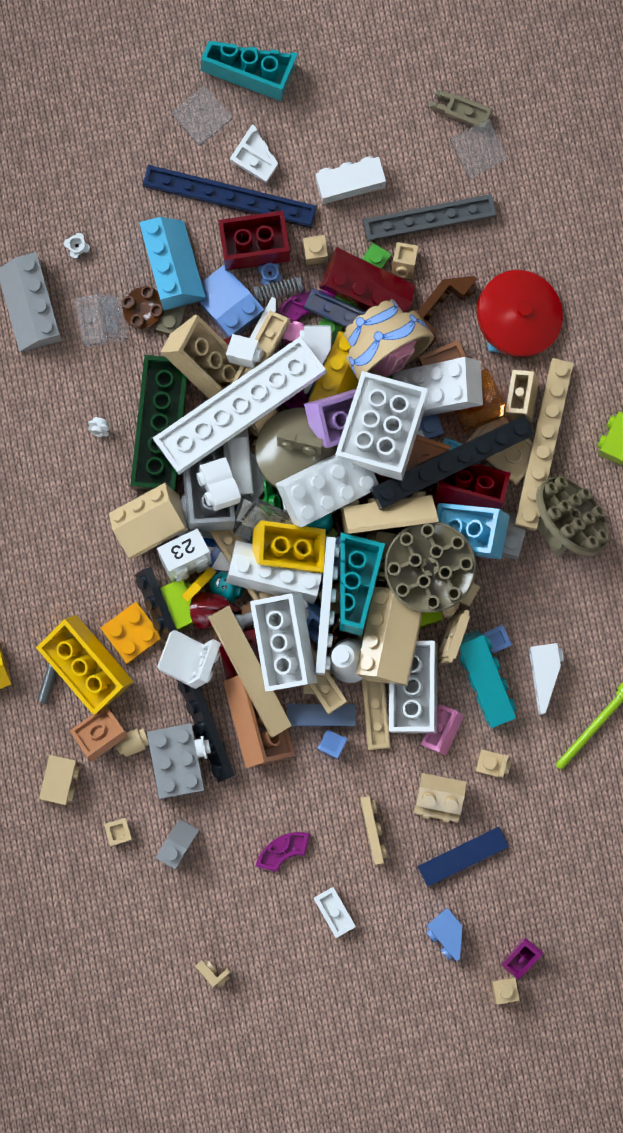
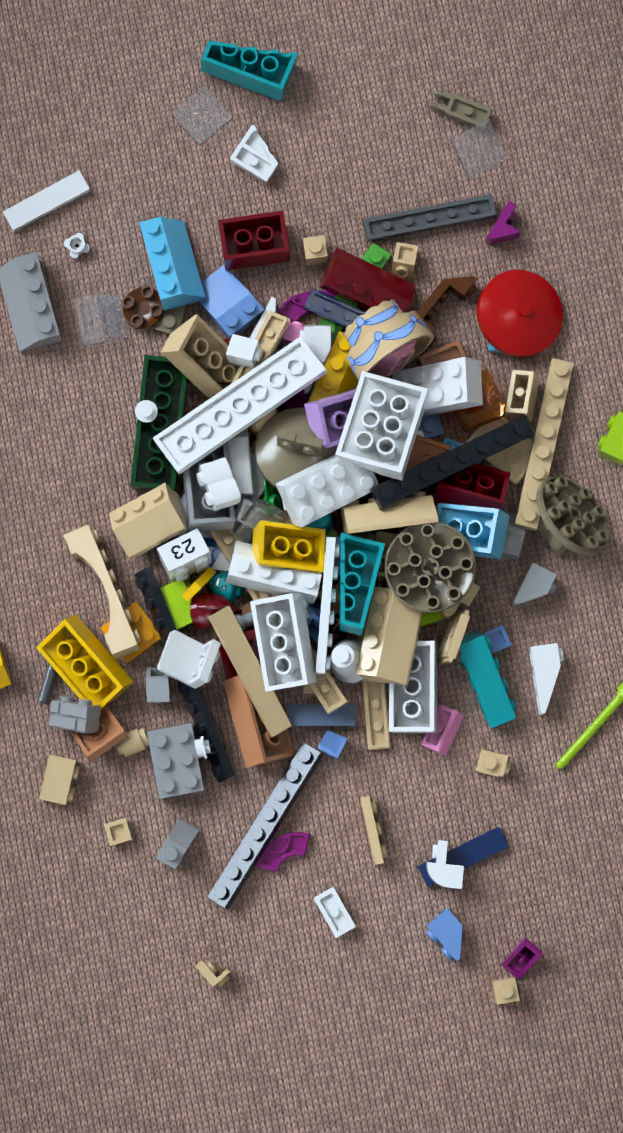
white plate [88,417,110,437] -> none
dark blue tile [142,165,317,228] -> none
light grey piece [253,276,304,303] -> none
medium blue plate [258,263,282,286] -> none
white brick [316,156,386,205] -> none
tan brick [414,773,466,823] -> none
none -> white tile [3,171,90,232]
none -> light grey brick [49,695,101,734]
none -> tan arch [64,525,141,660]
none -> white plate [135,400,158,423]
none -> light grey brick [146,667,171,704]
none -> plate [208,742,323,910]
none -> white brick [426,840,464,889]
none -> magenta slope [486,201,521,245]
none -> light grey slope [512,563,558,607]

